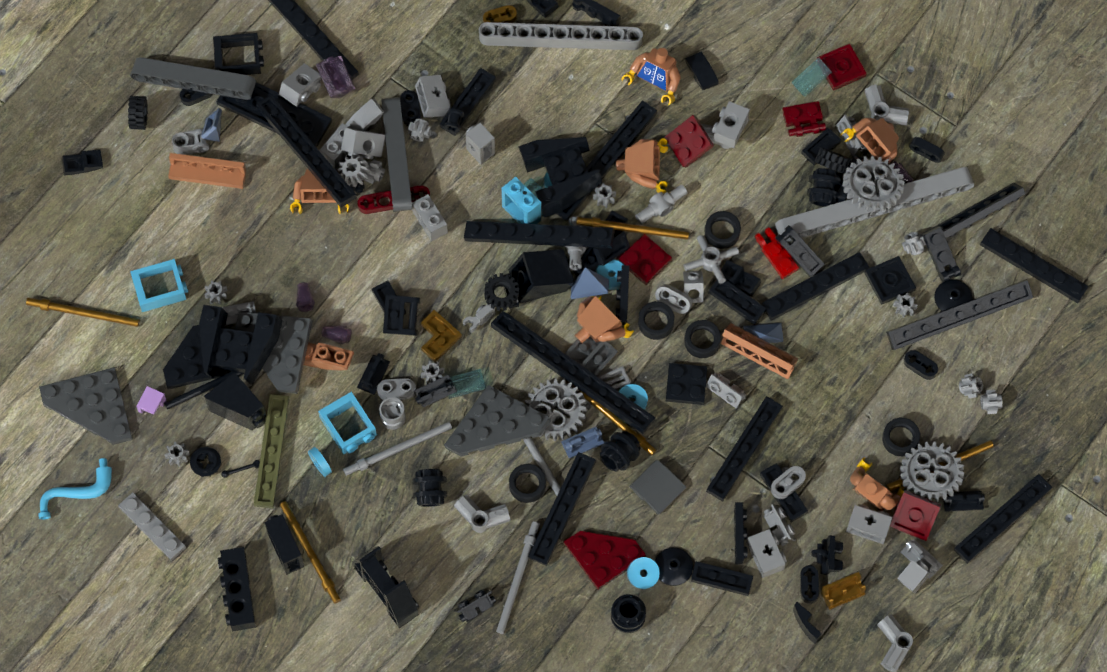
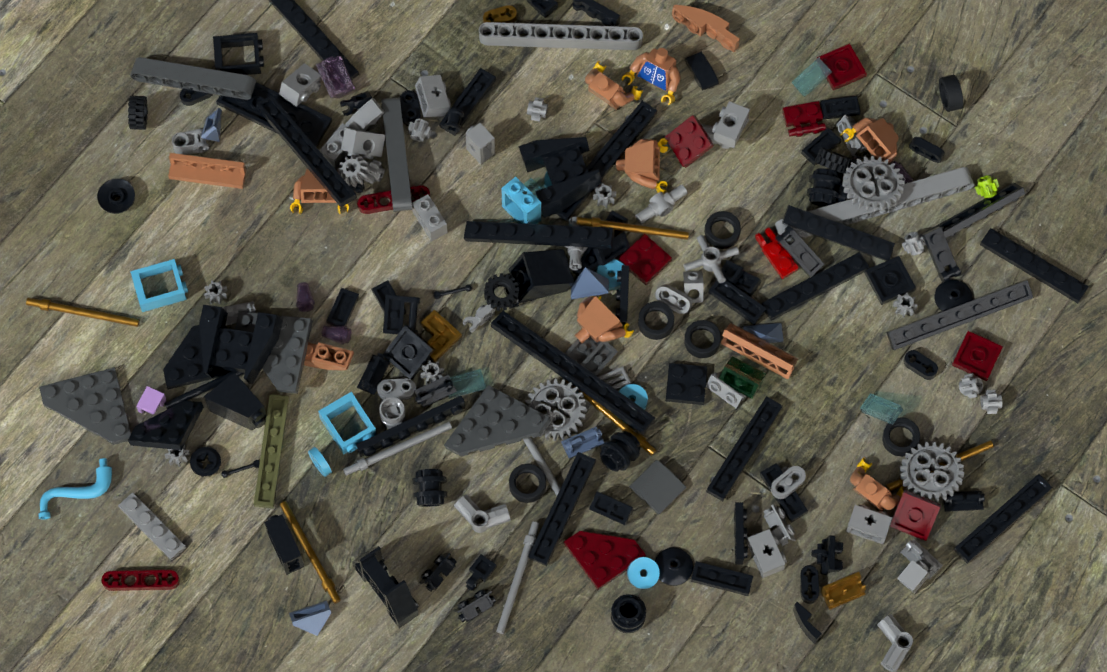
black slope [62,150,103,176] -> none
black brick [218,547,256,632] -> none
light grey piece [864,85,909,125] -> none
none -> black dish [97,179,135,214]
none -> dark red beam [101,570,180,591]
none -> black plate [128,401,204,450]
none -> sand blue slope [289,601,331,636]
none -> black tile [326,288,359,330]
none -> black plate [340,91,372,116]
none -> black plate [356,395,465,457]
none -> black plate [383,325,435,379]
none -> black hinge [419,553,457,592]
none -> black hinge [433,284,472,299]
none -> black plate [466,554,497,591]
none -> light grey gear [527,97,548,122]
none -> nougat torso [585,60,643,110]
none -> black hinge [589,491,634,526]
none -> nougat slope [672,5,740,52]
none -> clear green brick [719,356,766,399]
none -> black plate [782,205,895,261]
none -> black plate [820,96,860,120]
none -> clear light blue tile [860,393,903,425]
none -> black tyre [939,74,963,112]
none -> dark red plate [952,331,1003,381]
none -> lime gear [975,175,1000,198]

